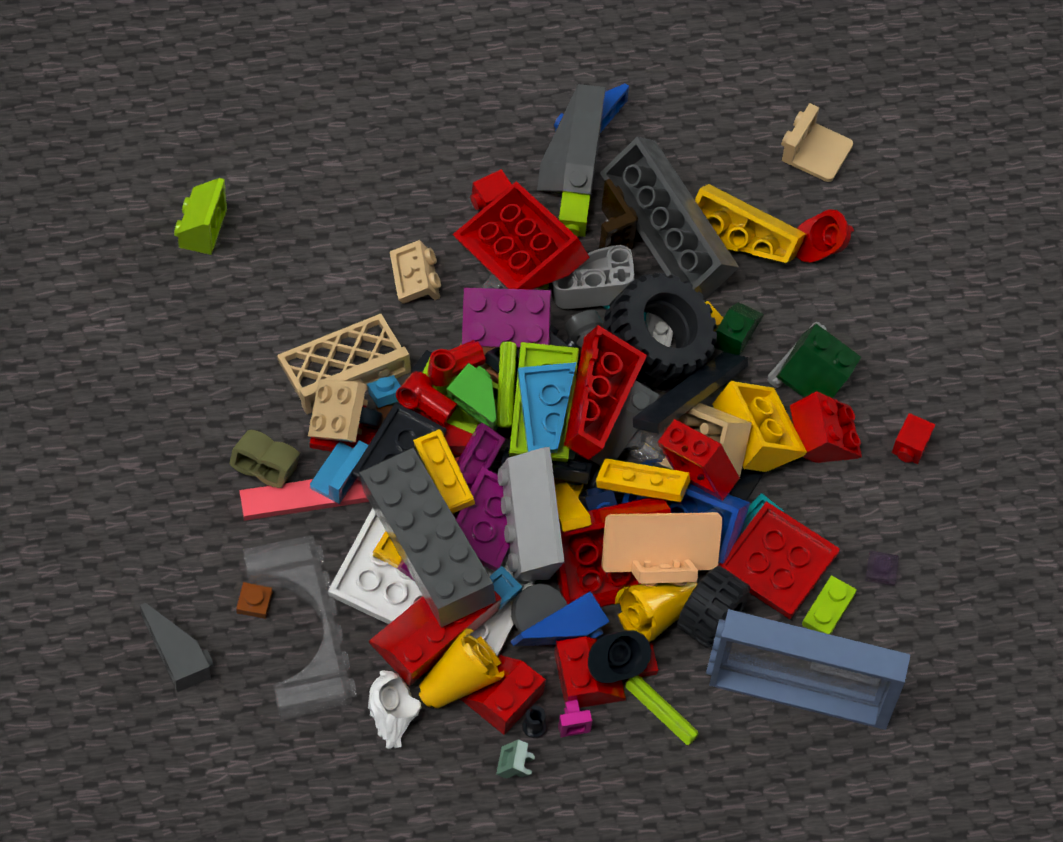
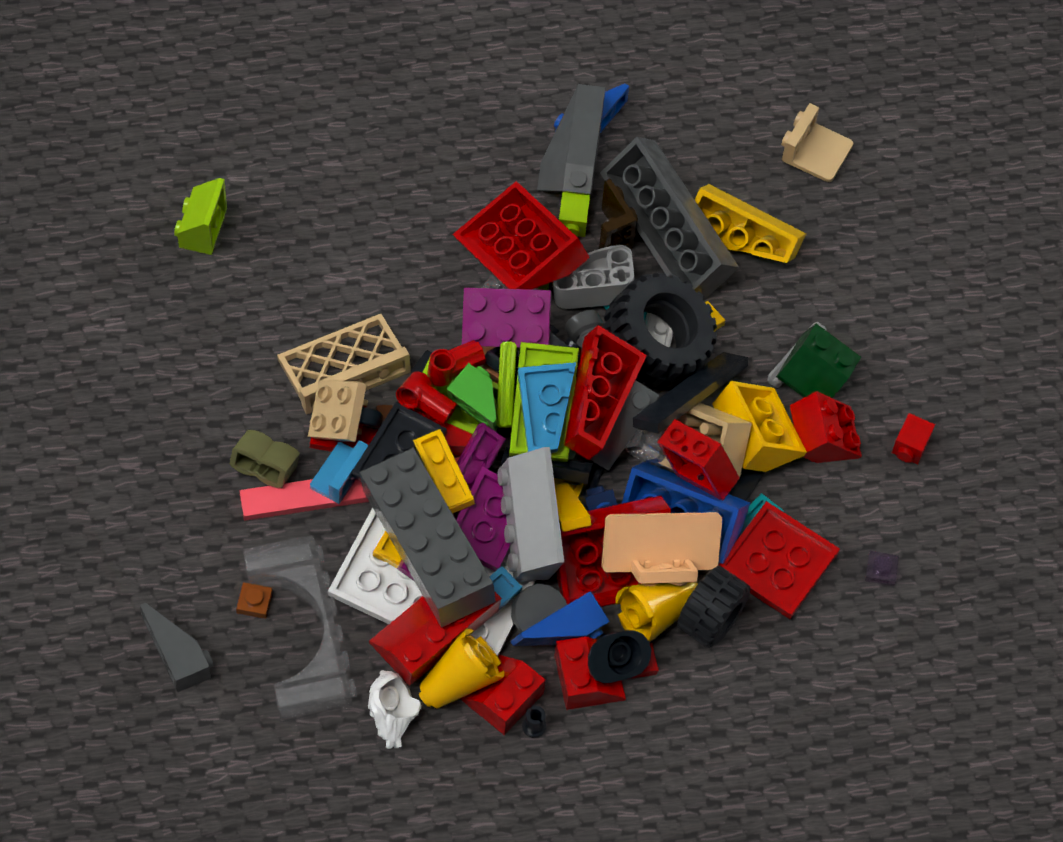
dark azure plate [367,375,401,408] -> none
tan bracket [390,240,441,304] -> none
red brick [470,169,512,210] -> none
sand green tile [496,739,535,778] -> none
dark pink tile [558,700,592,737] -> none
yellow plate [596,458,690,502] -> none
lime axle [626,675,698,745] -> none
sand blue window [706,609,910,730] -> none
dark green slope [714,302,764,355] -> none
red piece [796,209,854,263] -> none
lime plate [802,575,857,635] -> none

